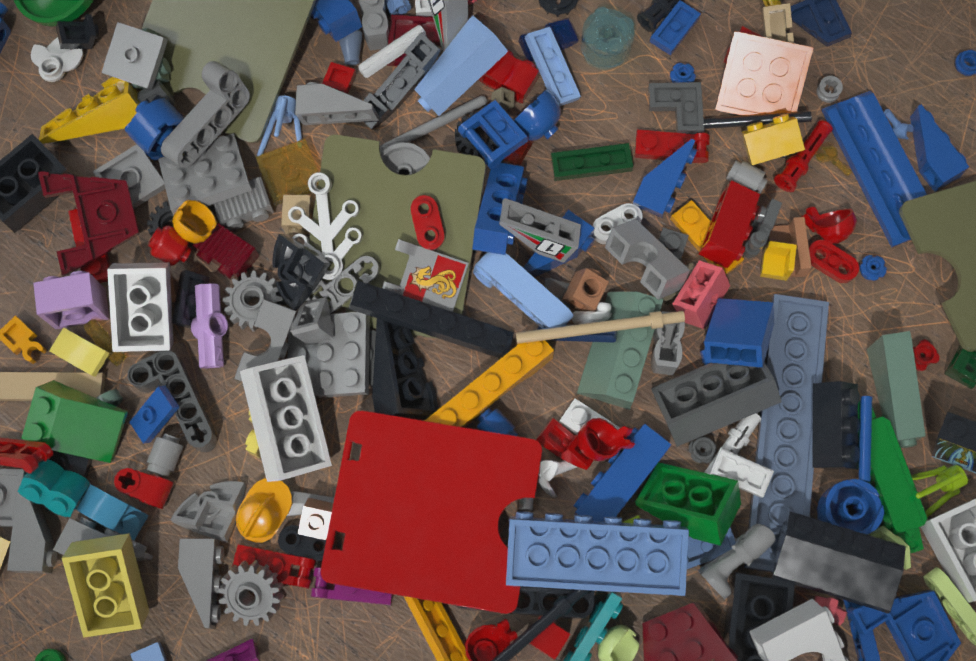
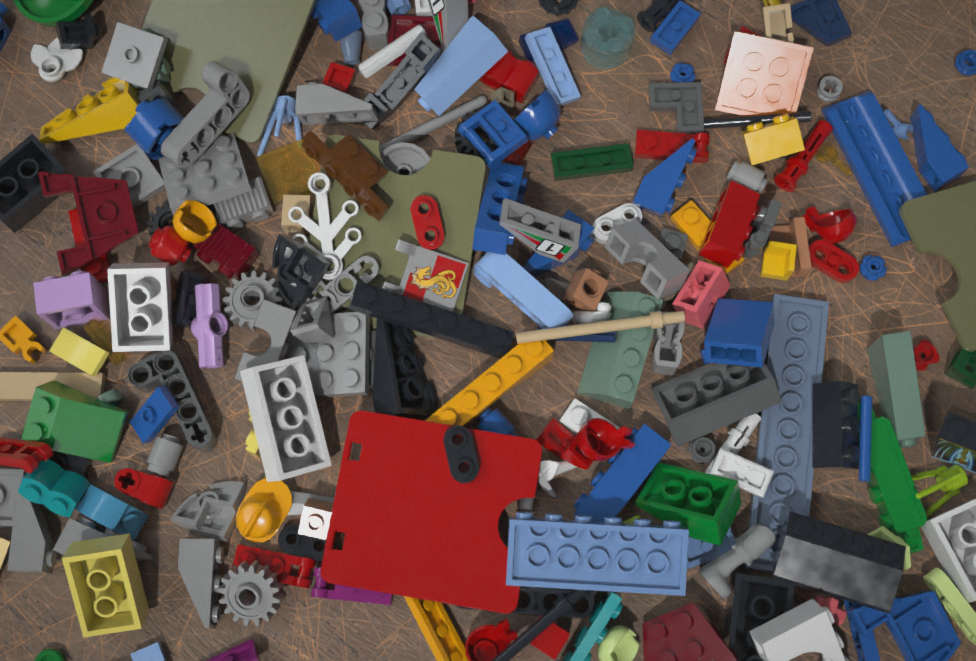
blue brick [817,479,884,535] -> none
none -> reddish brown bracket [302,131,389,221]
none -> black plate [443,425,479,484]

